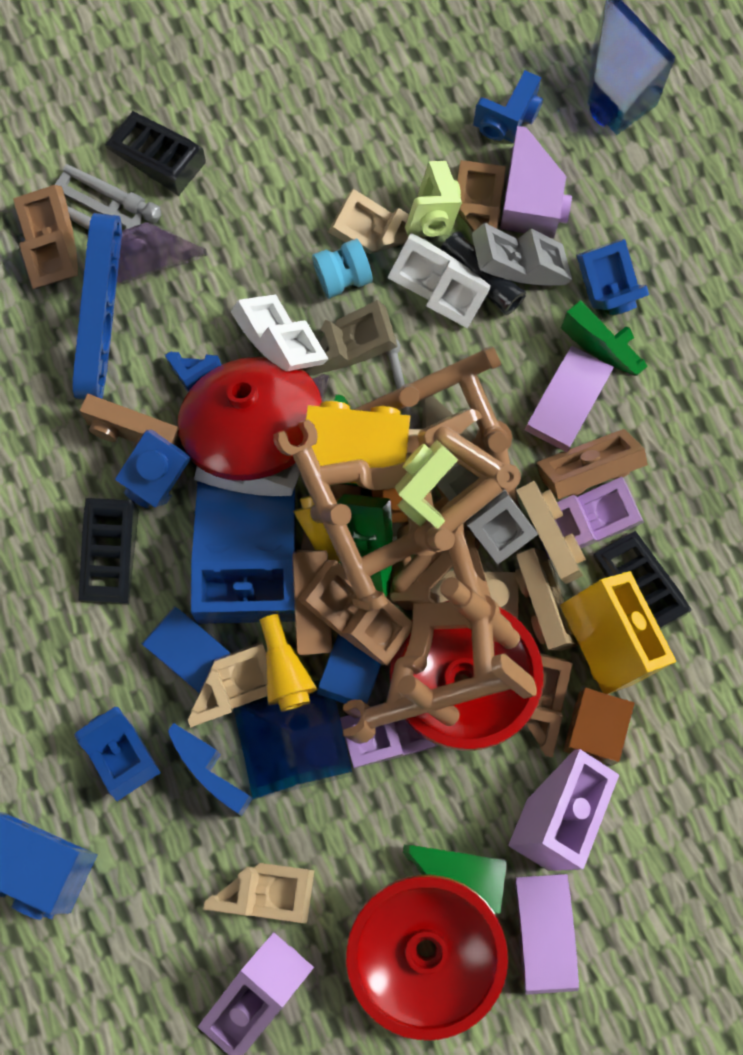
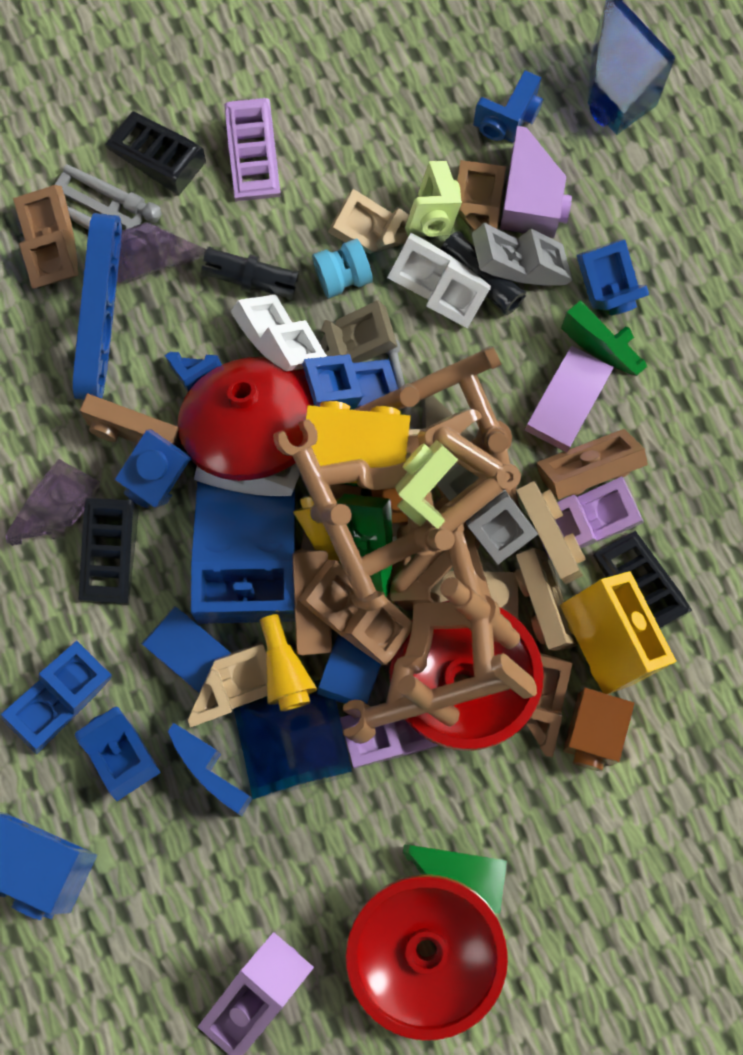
tan slope [203,863,314,923] -> none
lavender slope [508,749,619,871] -> none
lavender slope [515,874,579,995] -> none
none -> blue slope [1,641,112,755]
none -> clear purple slope [6,459,100,546]
none -> black pin [201,246,300,301]
none -> lavender slope [224,98,281,202]
none -> blue slope [302,354,398,410]

